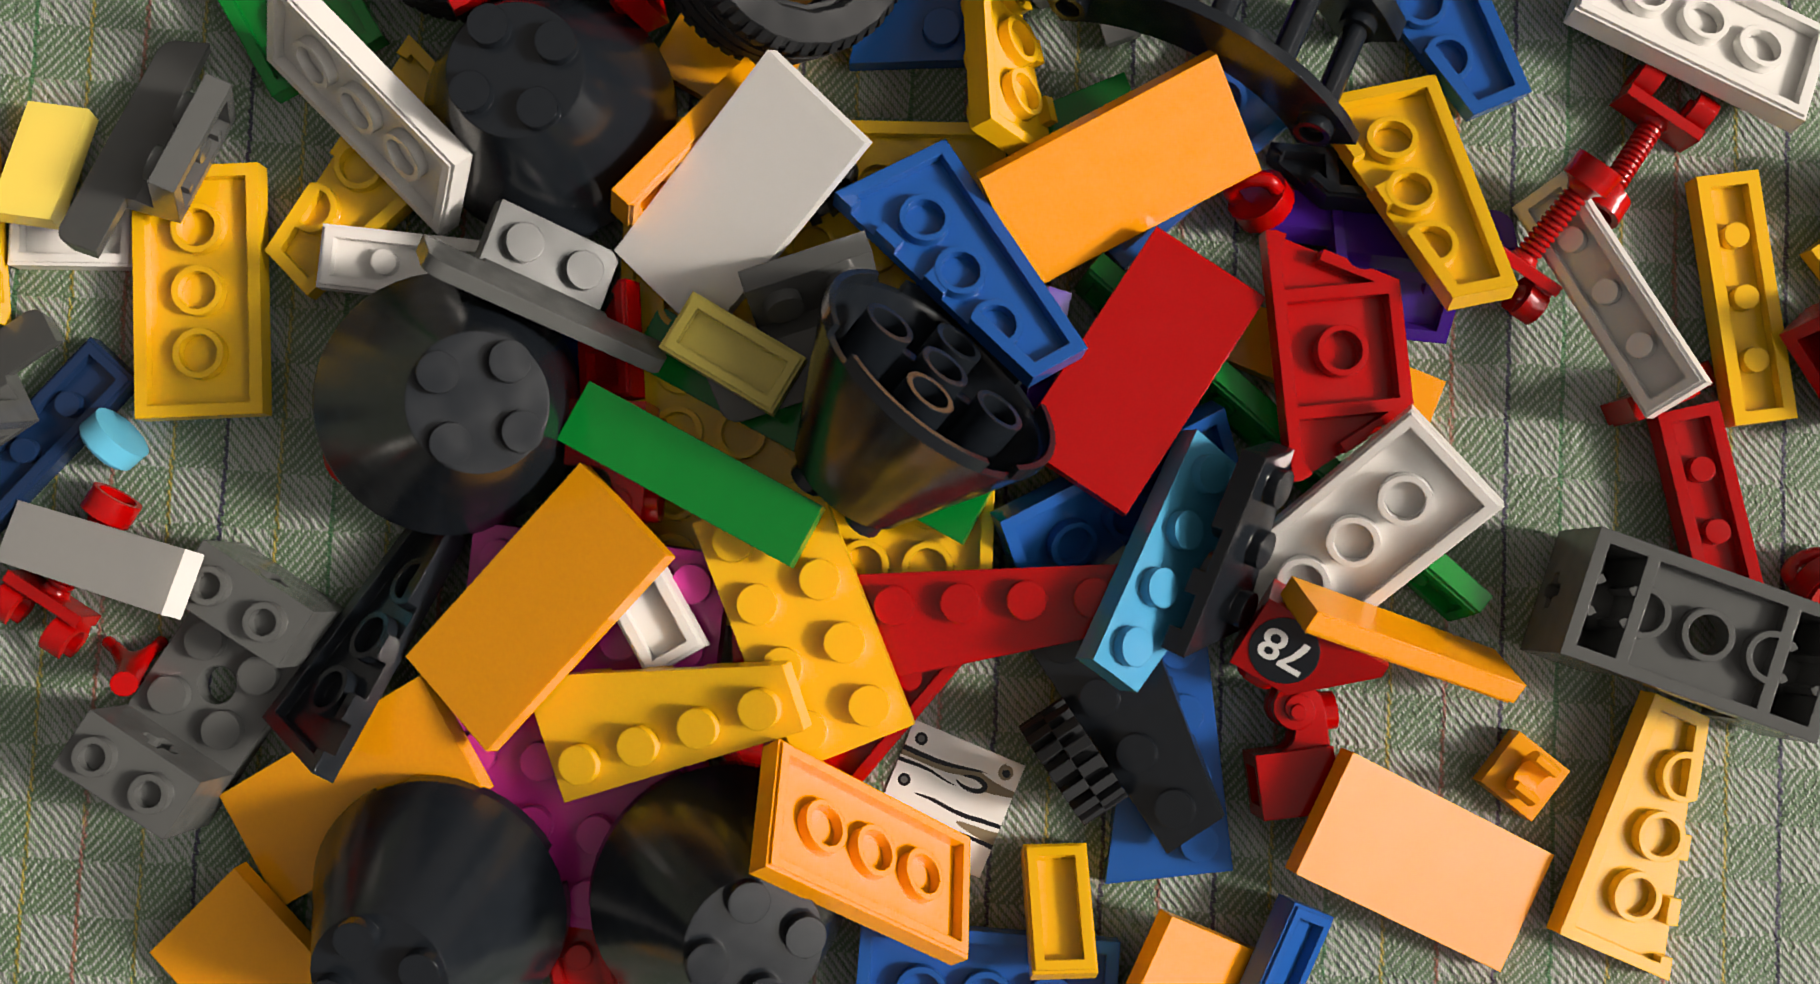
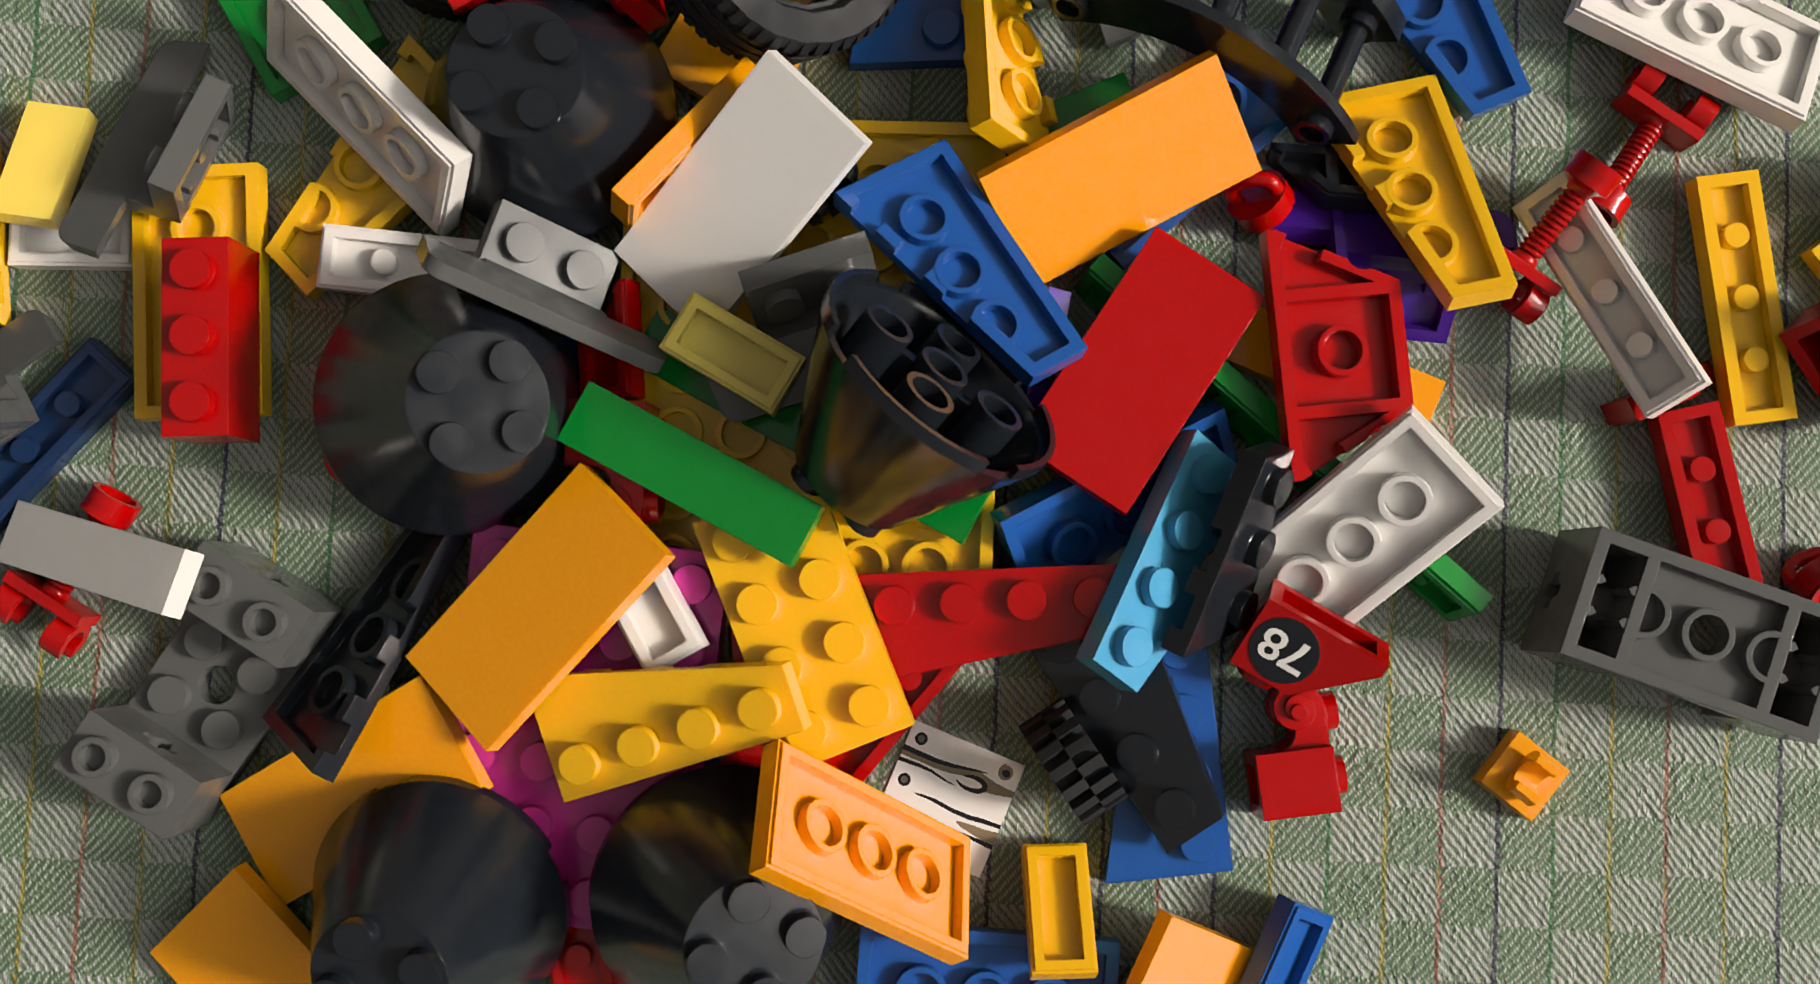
medium azure tile [79,408,149,471] -> none
red bar [102,636,168,697] -> none
light orange tile [1280,576,1527,703] -> none
light orange tile [1285,747,1554,972] -> none
yellow wing [1546,690,1710,981] -> none
none -> red brick [161,236,260,444]

